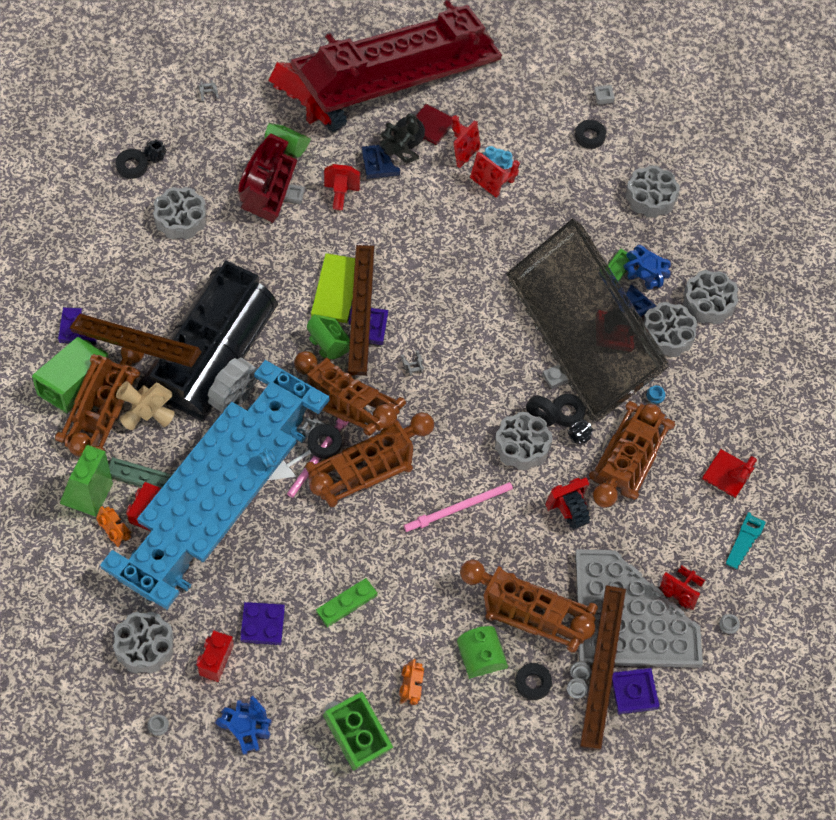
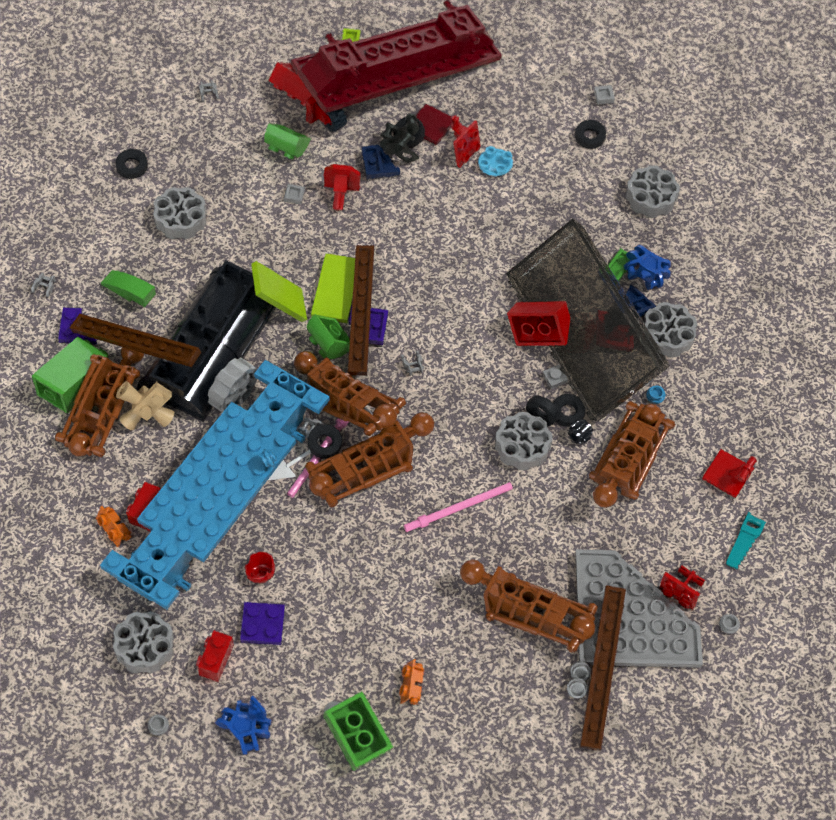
bright green slope [60,445,113,517] -> none
sand green tile [109,457,172,488] -> none
black gear [143,139,167,163] -> none
dark red piece [238,133,298,223] -> none
bright green plate [316,578,378,628] -> none
bright green brick [457,626,508,679] -> none
red plate [470,151,520,198] -> none
black tyre [515,663,552,700] -> none
plate [545,477,590,529] -> none
dark purple plate [612,668,660,715] -> none
light grey connector [683,270,738,324] -> none
none -> light grey piece [31,272,56,297]
none -> bright green slope [101,270,156,308]
none -> red hair [245,551,276,584]
none -> lime tile [251,261,307,322]
none -> lime plate [342,28,360,42]
none -> red slope [507,301,570,346]

